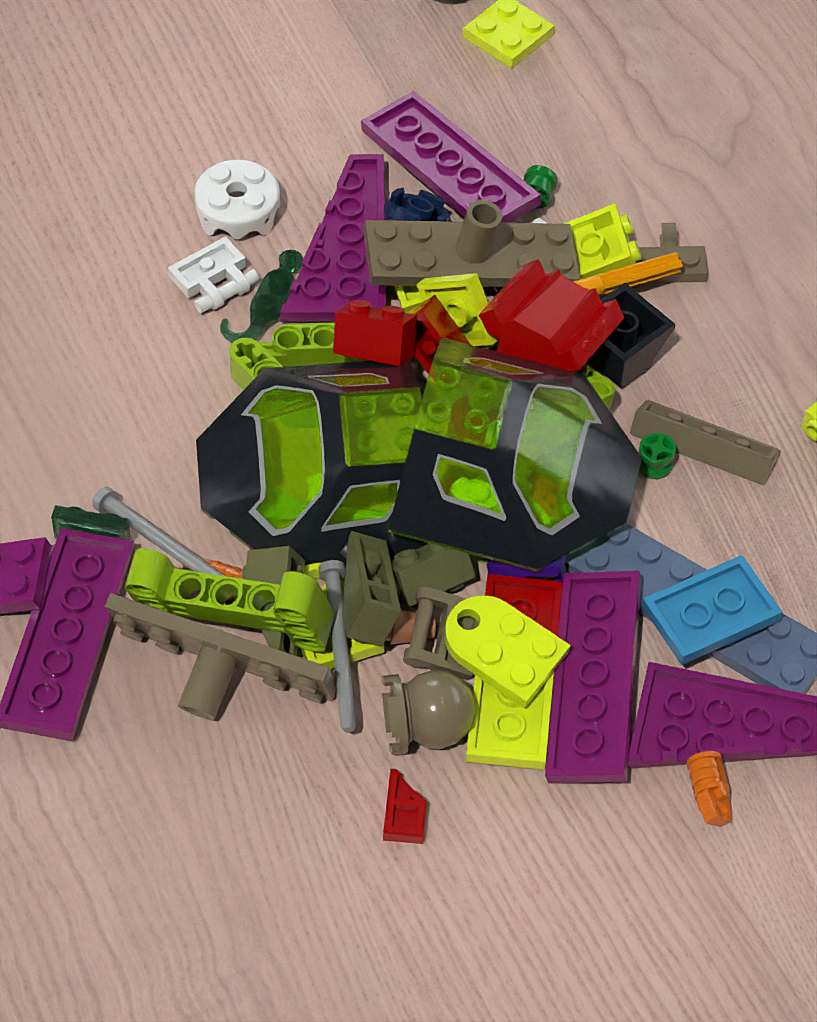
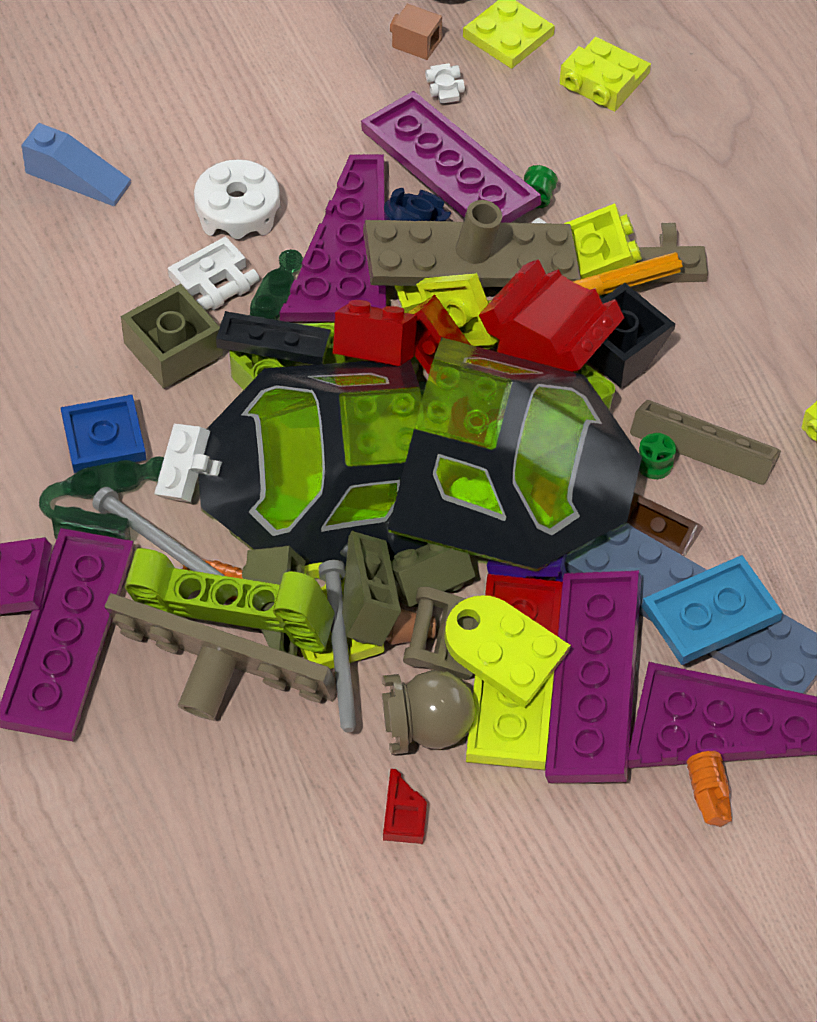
none -> medium blue slope [21,123,131,207]
none -> clear green piece [39,456,164,520]
none -> blue plate [60,394,146,473]
none -> olive brick [121,283,223,389]
none -> white plate [154,423,222,502]
none -> black plate [216,311,331,365]
none -> nougat brick [390,3,442,60]
none -> white piece [425,63,465,104]
none -> neon yellow plate [559,36,651,112]
none -> reddish brown slope [627,492,703,557]

